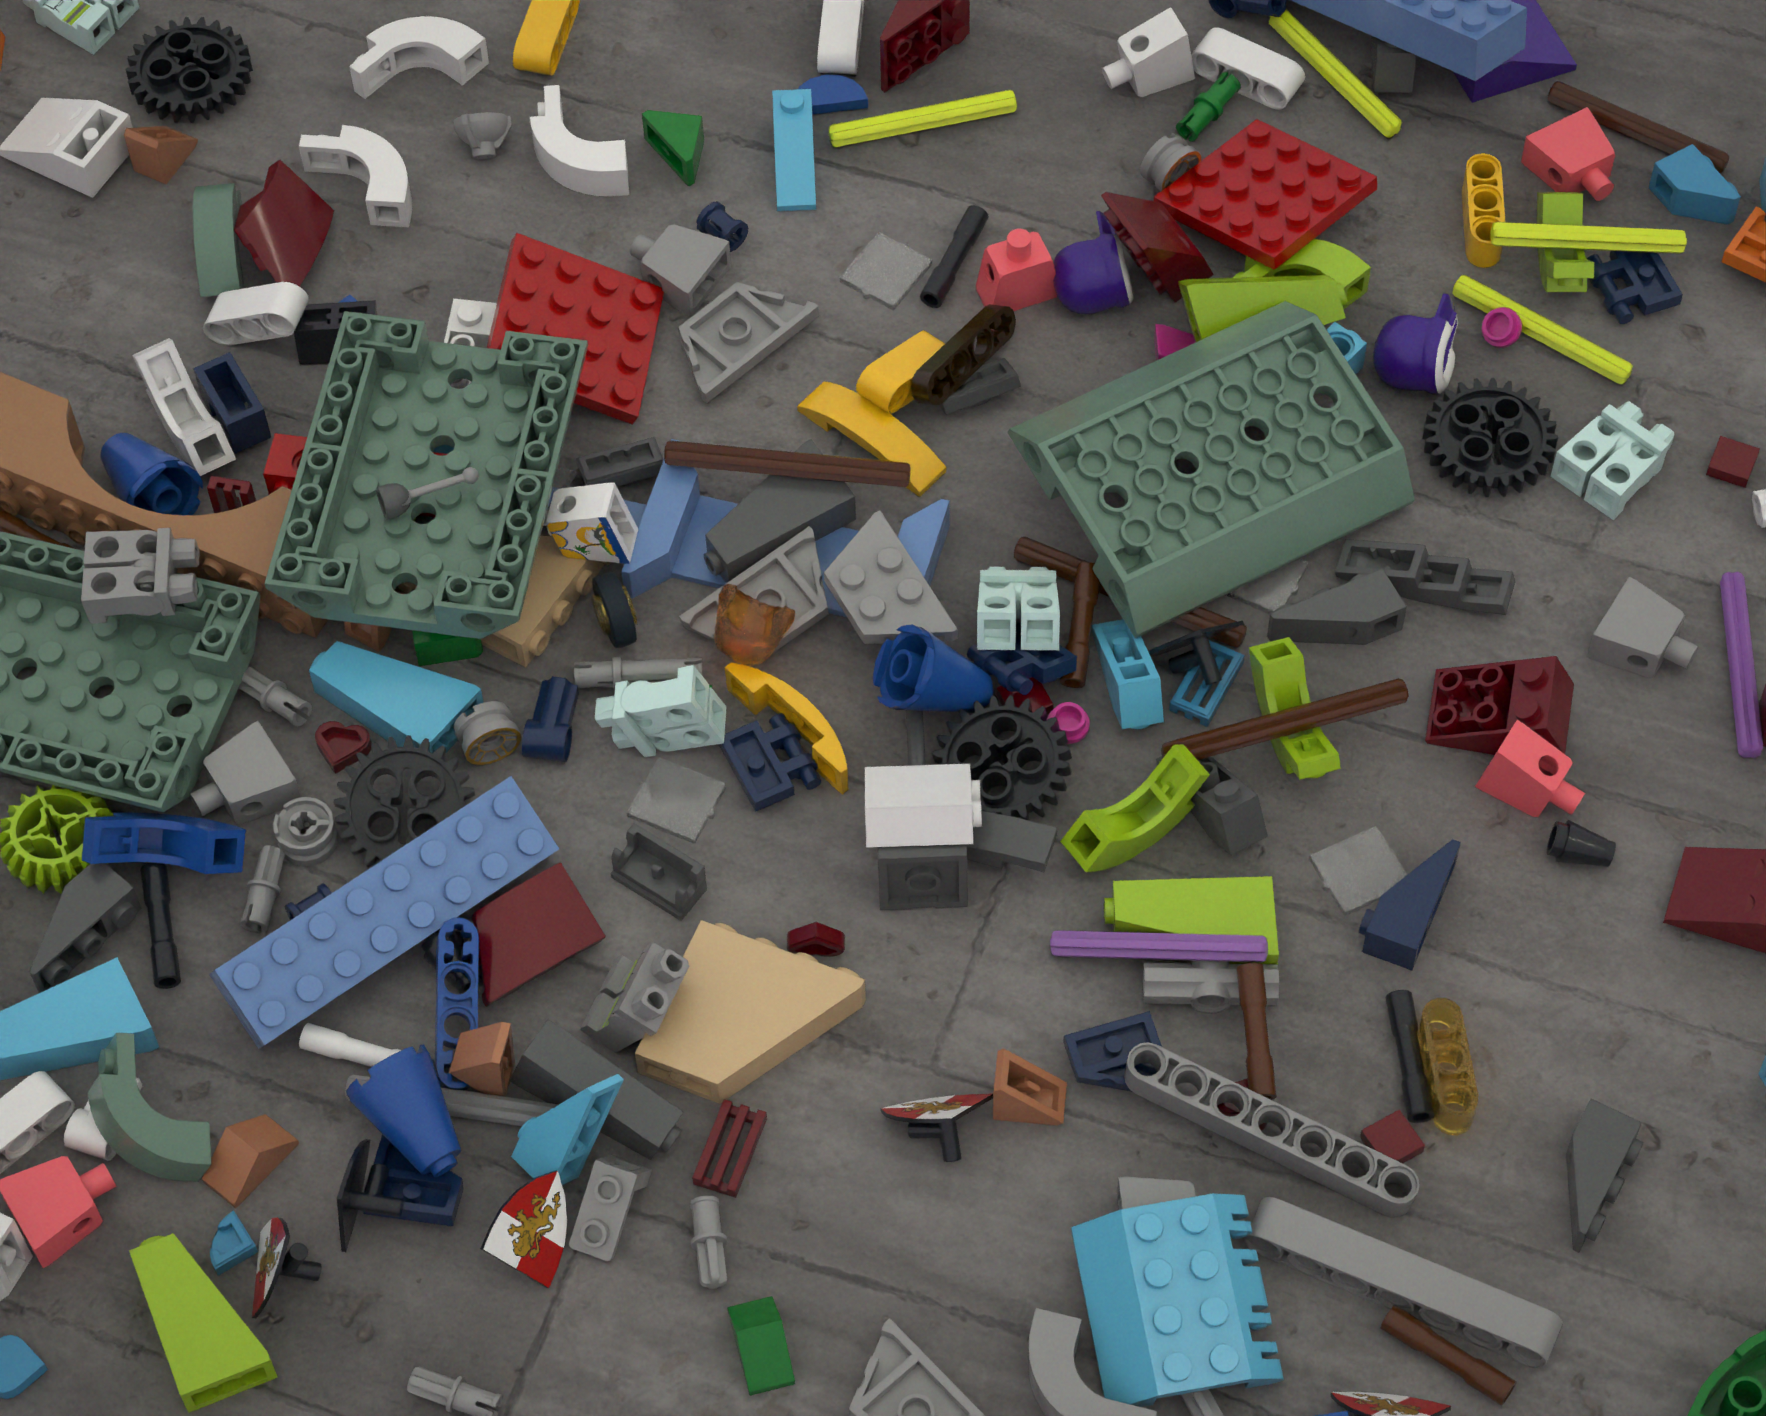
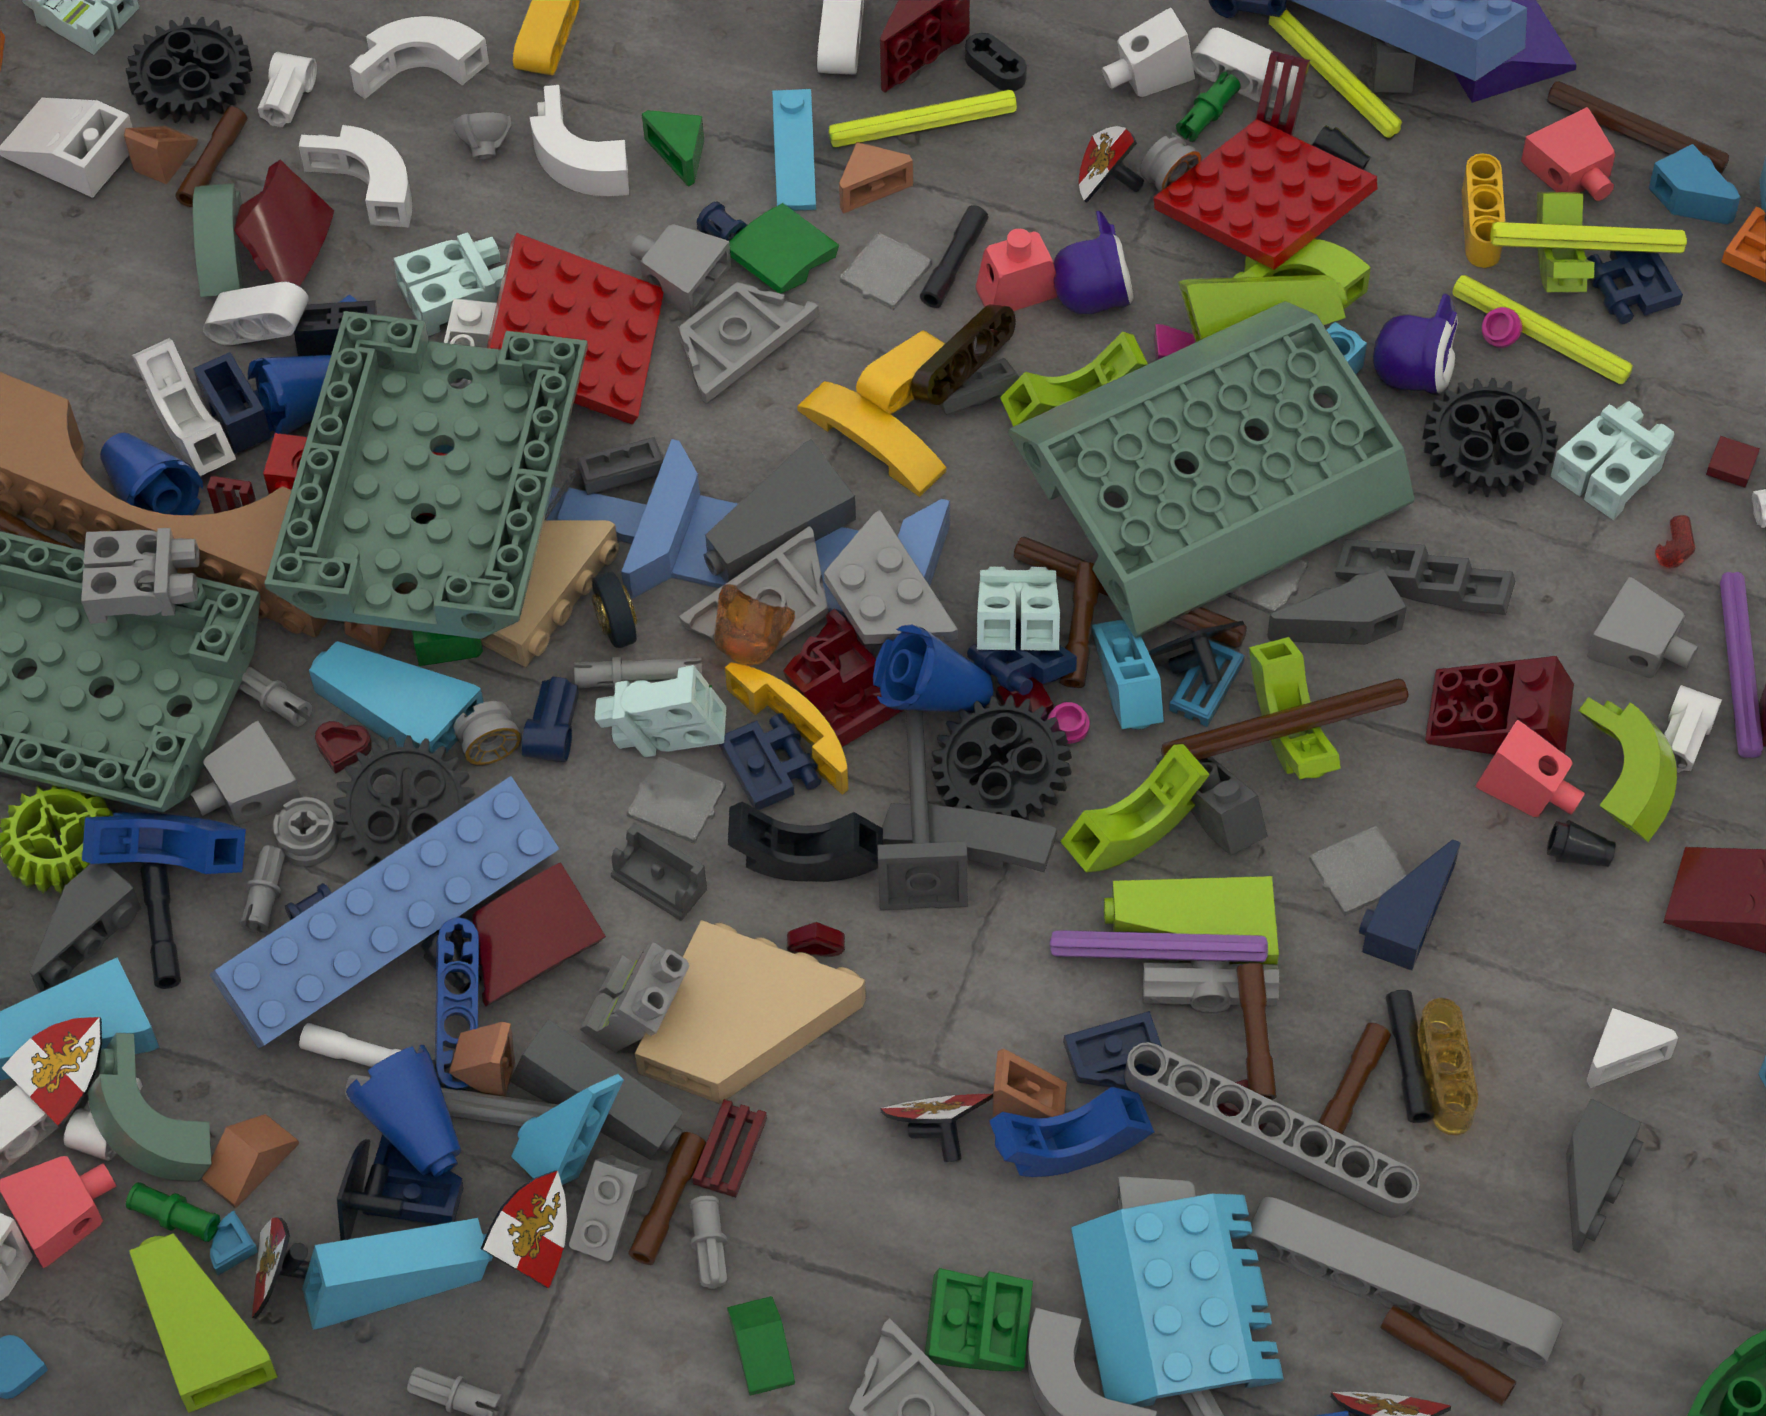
hinge [376,467,479,520] -> none
white torso [541,483,638,564] -> none
reddish brown axle [664,441,911,487] -> none
blue tile [798,74,868,115] -> none
white brick [865,764,982,848] -> none
dark red slope [1101,192,1214,303] -> none
dark red tile [1360,1109,1425,1163] -> none
none -> shield [2,1017,102,1127]
none -> green pin [126,1182,220,1242]
none -> reddish brown piece [175,106,247,207]
none -> blue cone [248,355,331,438]
none -> white piece [258,52,317,127]
none -> medium azure slope [302,1218,493,1330]
none -> light aqua hips [393,232,506,337]
none -> reddish brown piece [628,1132,706,1265]
none -> black arch [728,802,883,882]
none -> green slope [729,203,839,294]
none -> dark red slope [783,609,904,747]
none -> nougat slope [839,142,913,214]
none -> green slope [925,1268,1033,1371]
none -> black beam [965,33,1027,91]
none -> blue arch [989,1087,1154,1177]
none -> lime arch [1000,332,1148,427]
none -> shield [1079,126,1144,203]
none -> dark red tile [1255,51,1310,135]
none -> black cone [1312,125,1371,170]
none -> reddish brown piece [1318,1023,1391,1134]
none -> lime arch [1578,697,1677,842]
none -> white slope [1586,1008,1678,1088]
none -> clear red arm [1655,515,1695,569]
none -> white piece [1664,685,1722,773]

